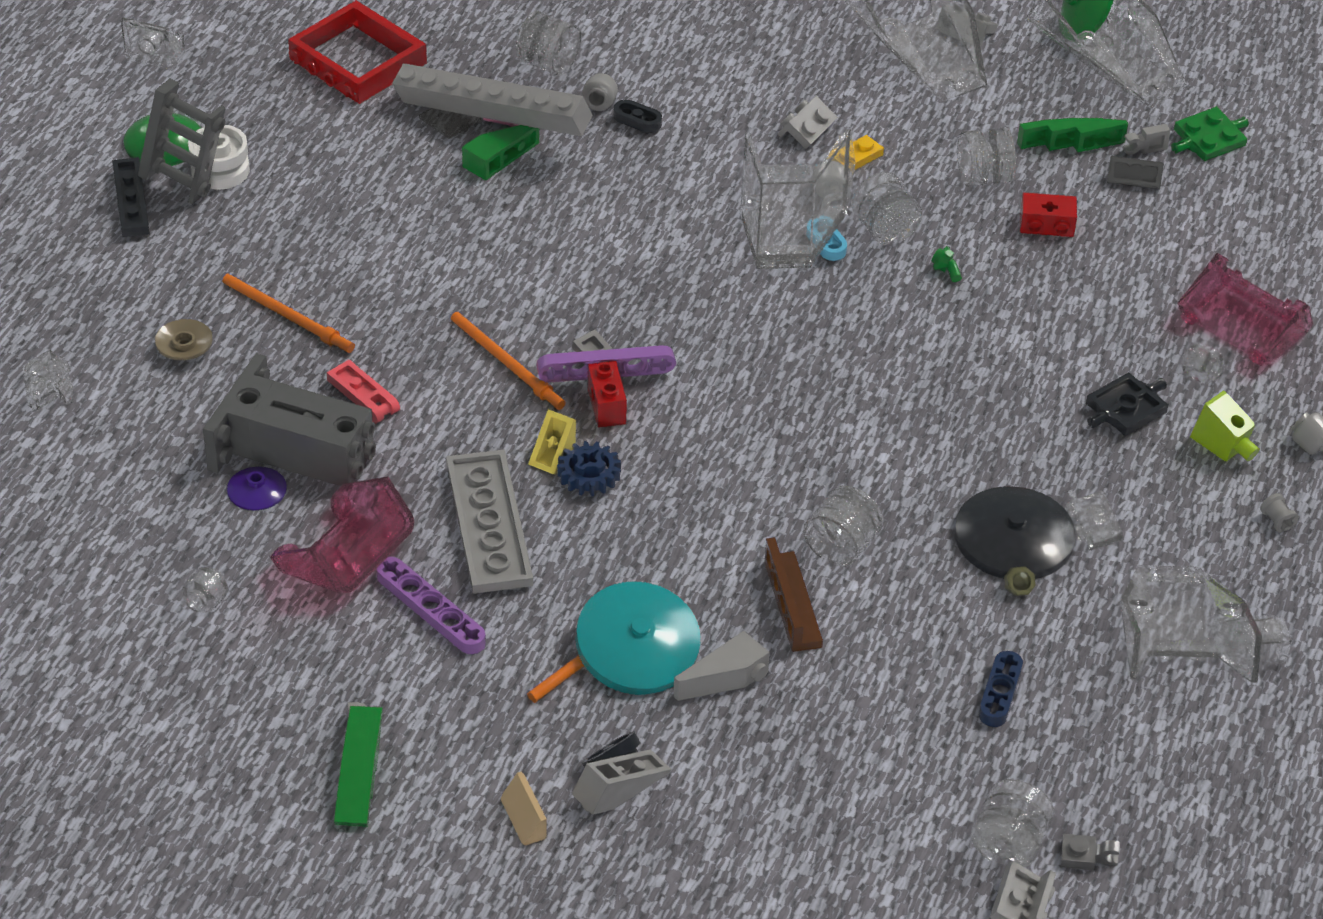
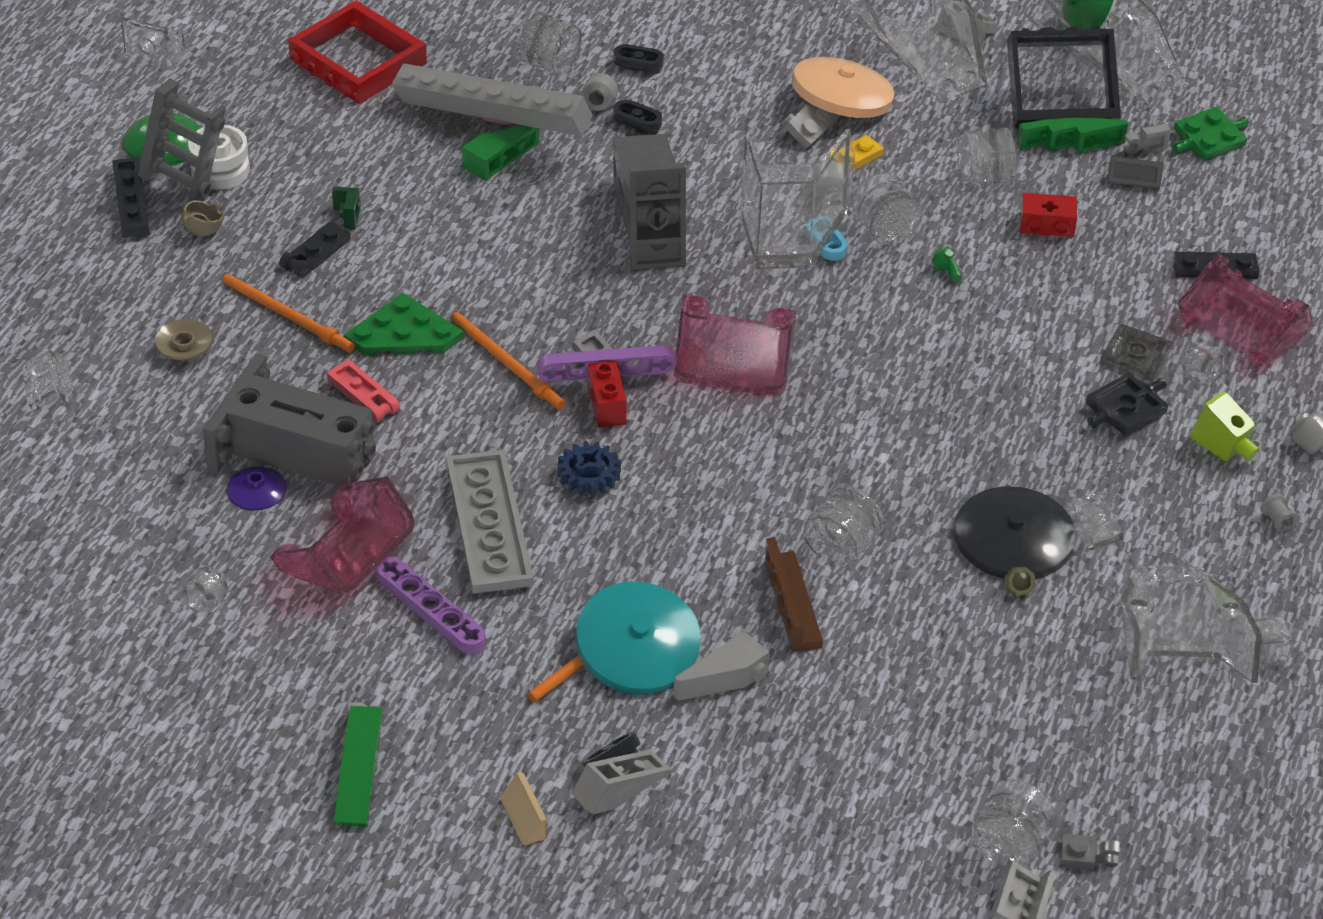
light yellow slope [528,409,576,475] -> none
dark blue beam [979,651,1023,727] -> none
none -> dark tan hair [181,200,225,237]
none -> black plate [279,222,351,278]
none -> dark green bracket [332,187,361,229]
none -> green plate [343,293,464,355]
none -> black plate [613,44,664,72]
none -> dark grey brick [613,134,686,270]
none -> clear pink windscreen [674,294,796,396]
none -> light nougat dish [792,57,894,118]
none -> black window [1007,26,1121,128]
none -> clear smoke tile [1100,324,1174,382]
none -> black plate [1173,251,1260,279]

